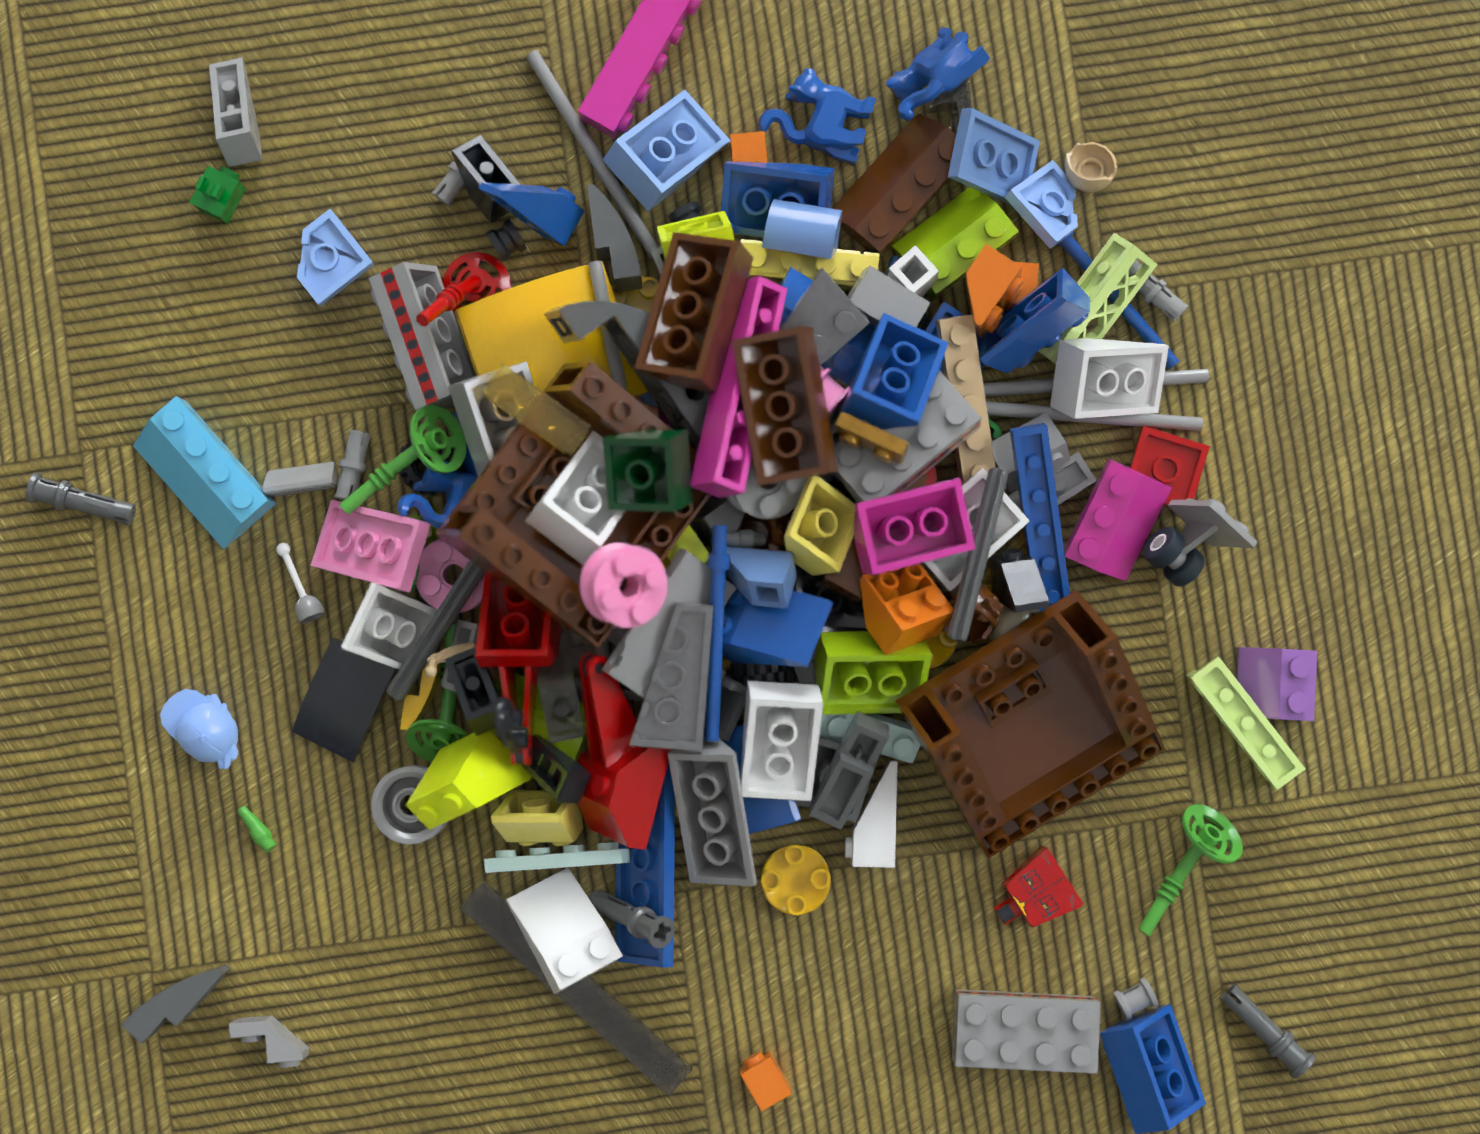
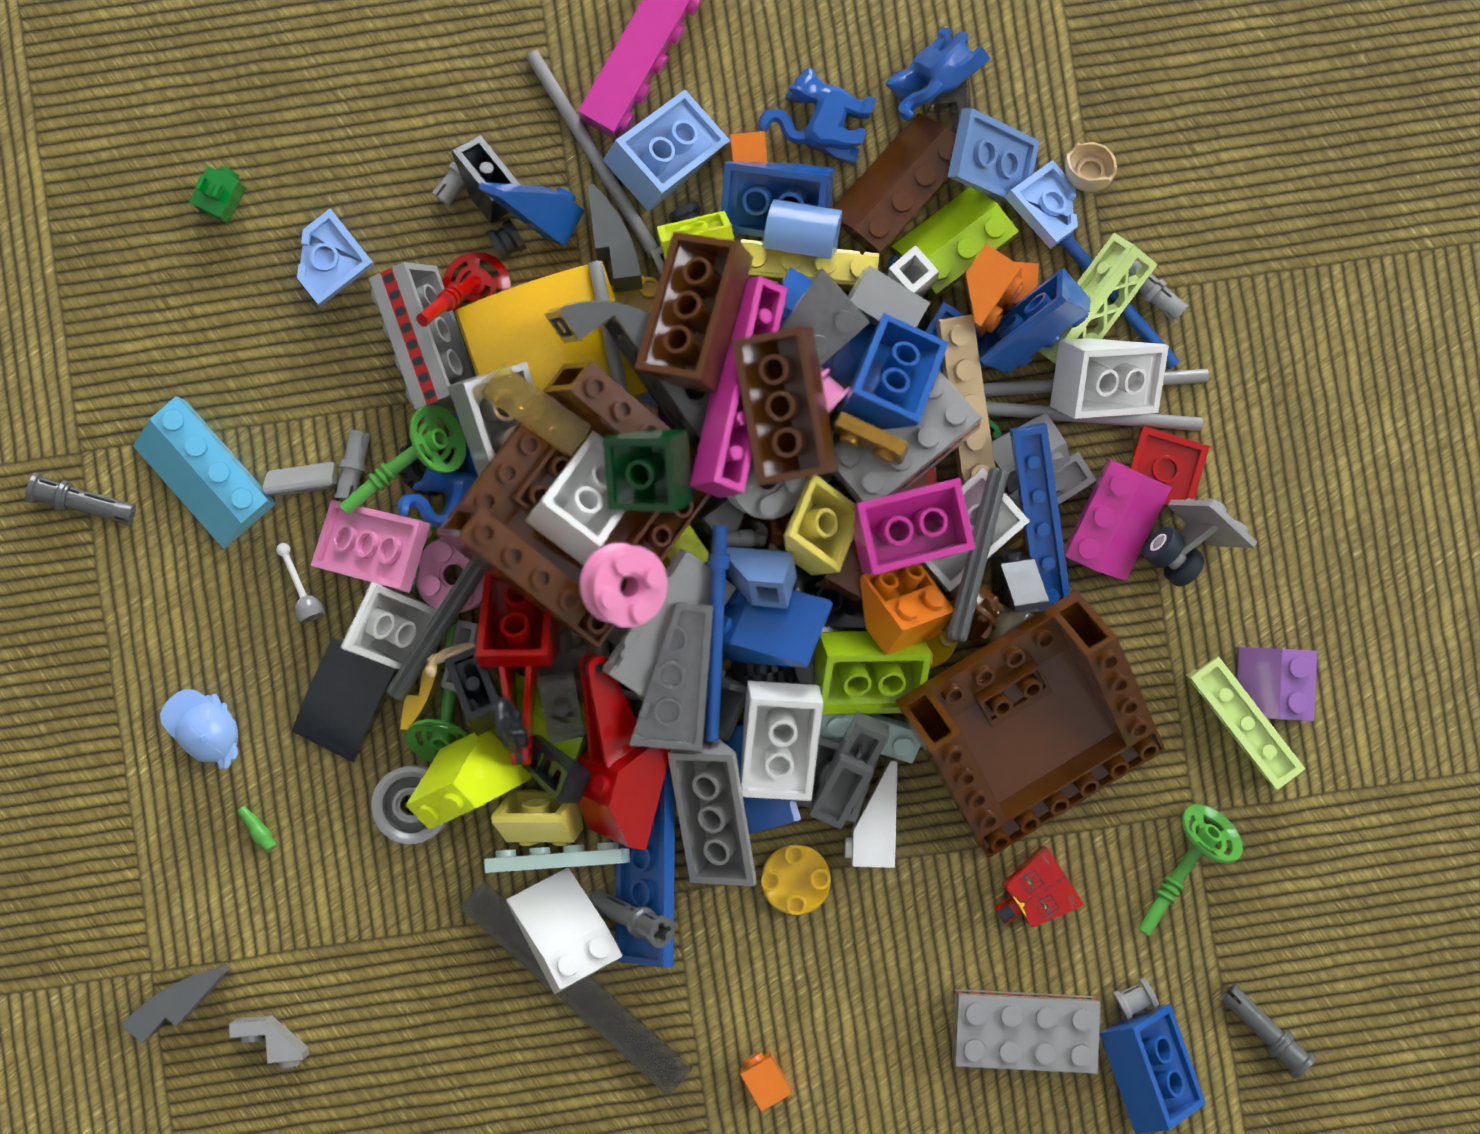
light grey slope [209,57,262,167] -> none

